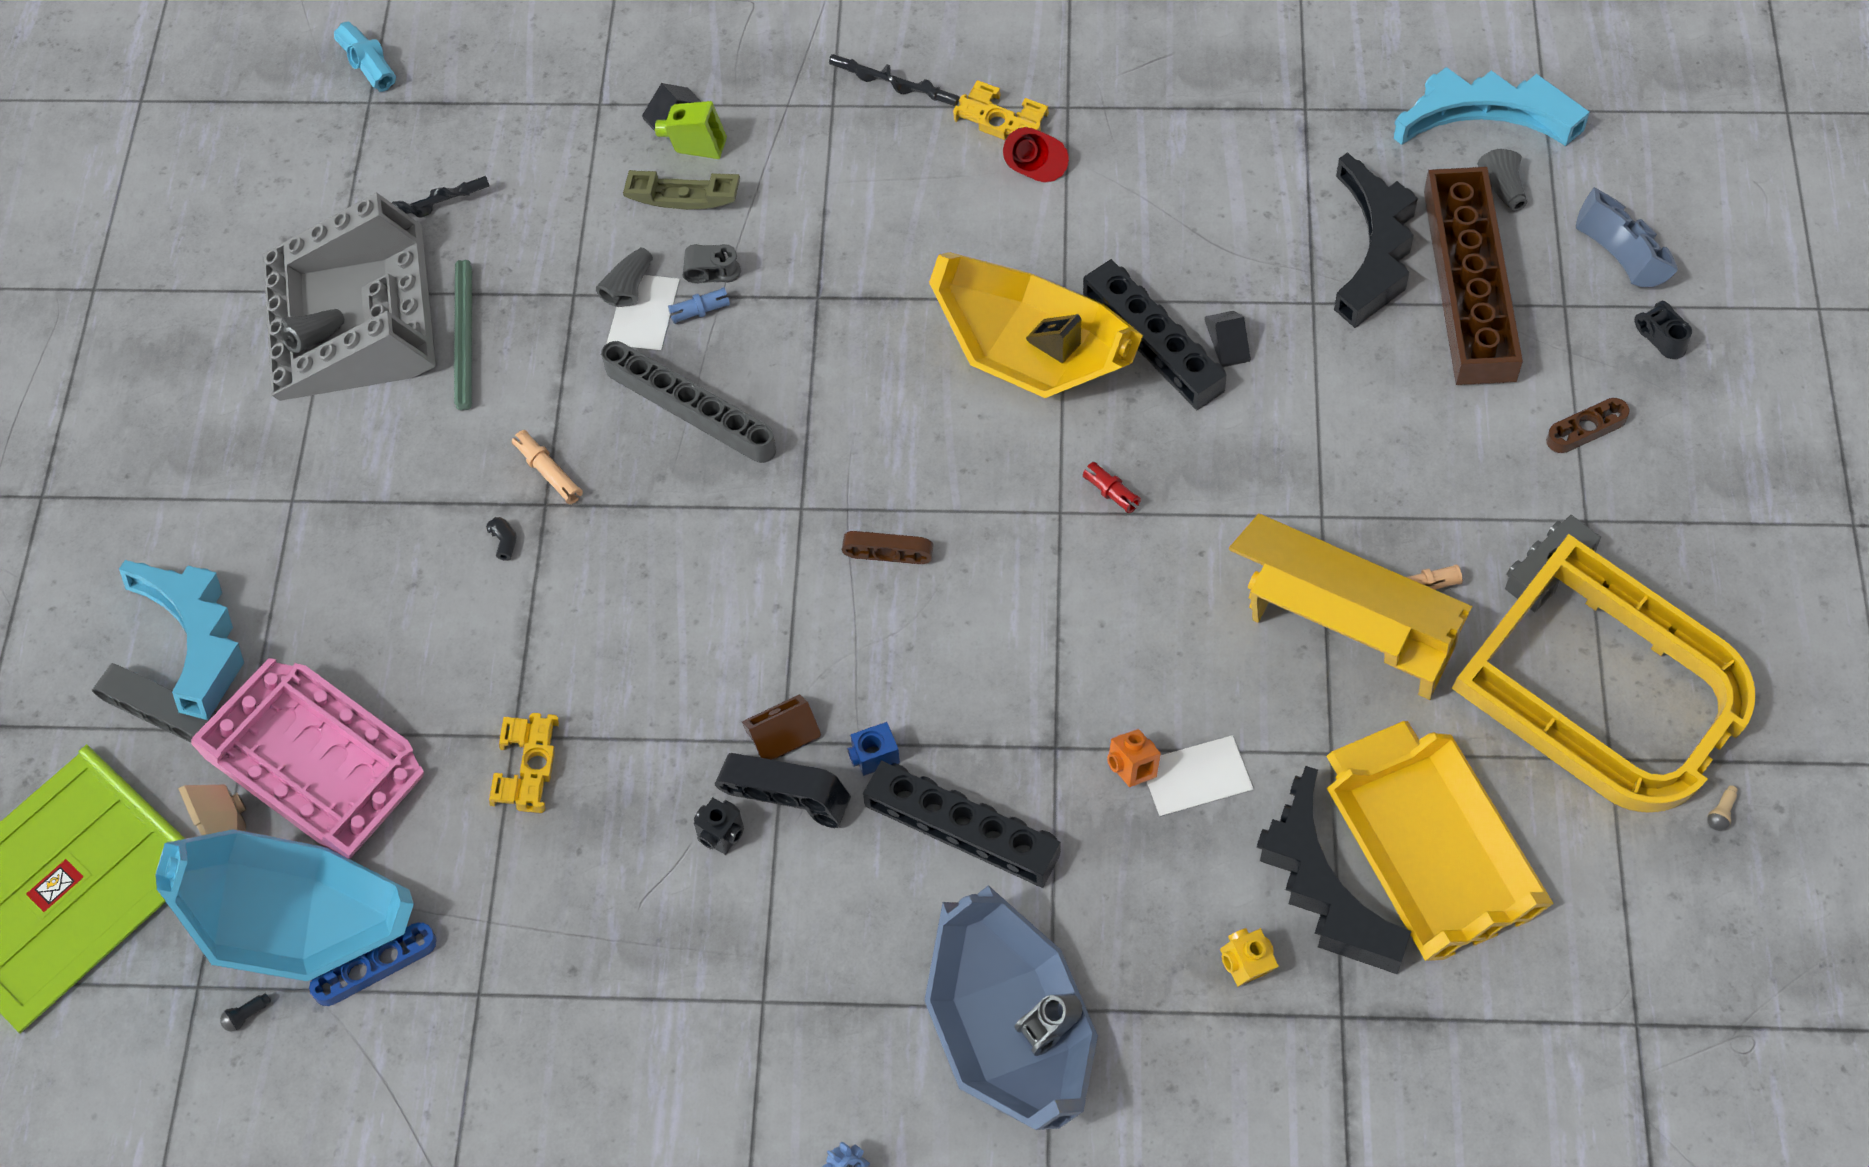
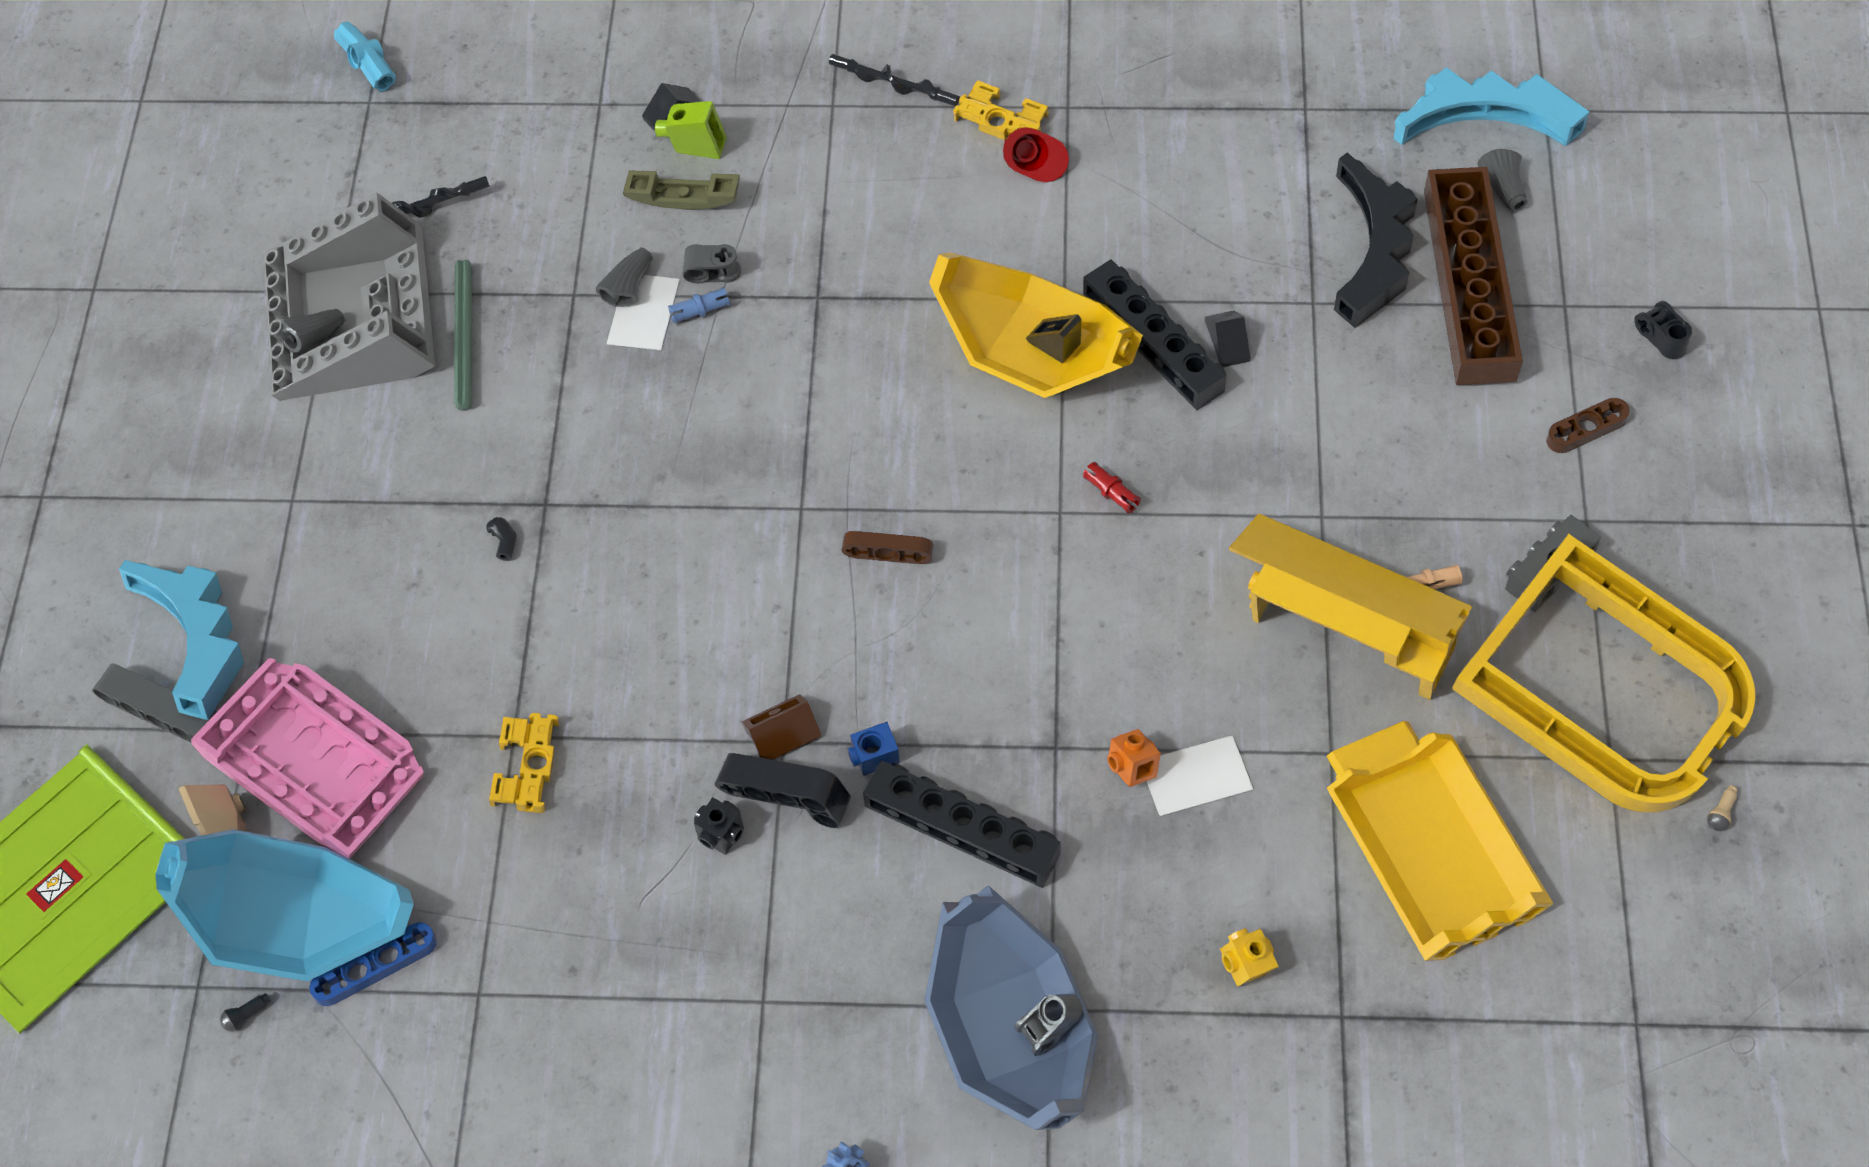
light nougat pin [512,430,583,504] -> none
dark grey beam [601,341,776,463] -> none
black arch [1256,766,1411,974] -> none
sand blue brick [1576,187,1678,287] -> none

